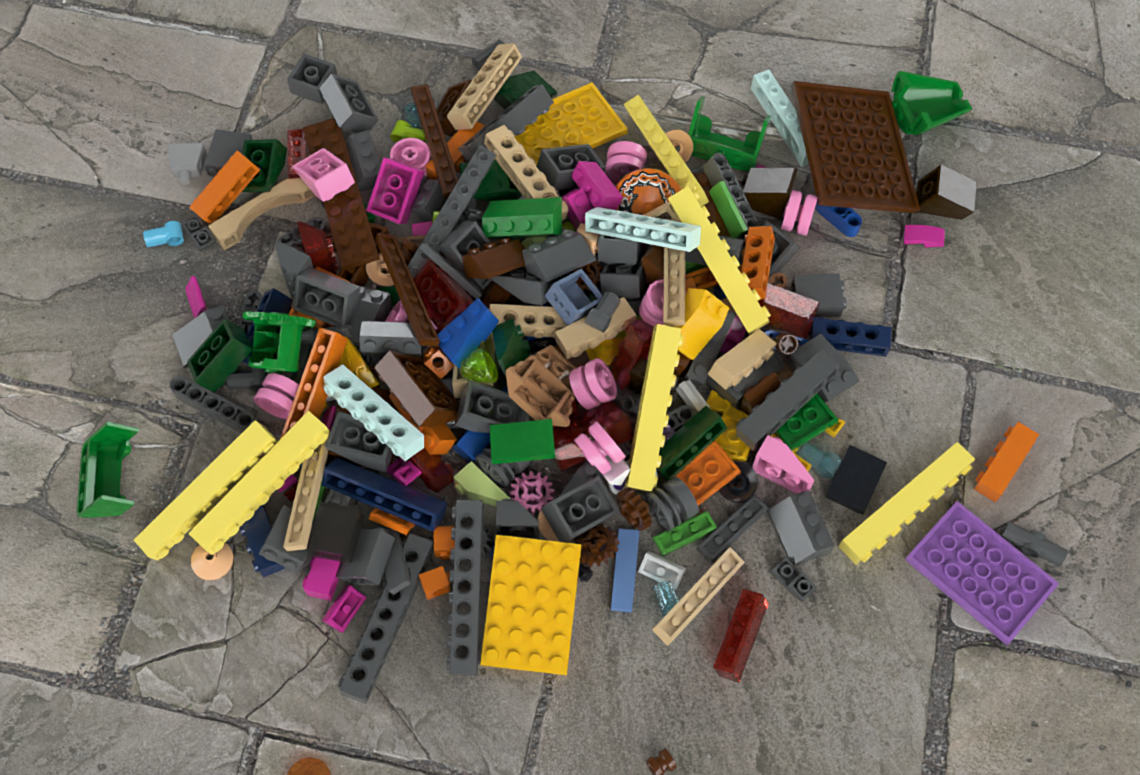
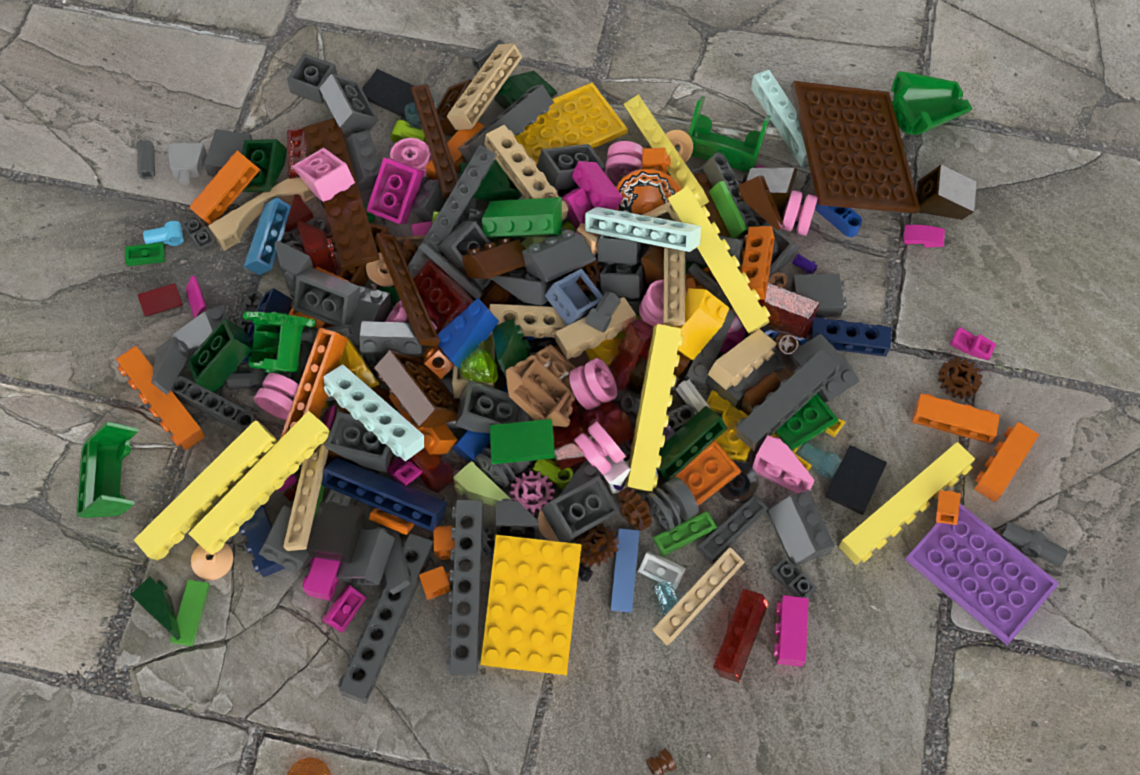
none -> orange brick [116,346,206,451]
none -> green plate [125,242,165,266]
none -> dark green slope [130,576,181,641]
none -> dark grey axle [137,140,155,179]
none -> dark red slope [138,283,183,317]
none -> dark grey slope [151,336,189,395]
none -> bright green tile [170,580,210,647]
none -> dark azure brick [244,197,292,276]
none -> clear red slope [286,194,314,232]
none -> black tile [362,69,414,118]
none -> lime piece [533,459,573,490]
none -> orange brick [642,147,671,173]
none -> dark grey pin [687,263,733,311]
none -> reddish brown slope [738,176,785,230]
none -> dark pink brick [773,595,809,667]
none -> dark purple pin [792,254,818,274]
none -> orange brick [912,394,1000,444]
none -> orange brick [936,490,961,525]
none -> reddish brown gear [938,357,983,399]
none -> dark pink slope [949,327,996,361]

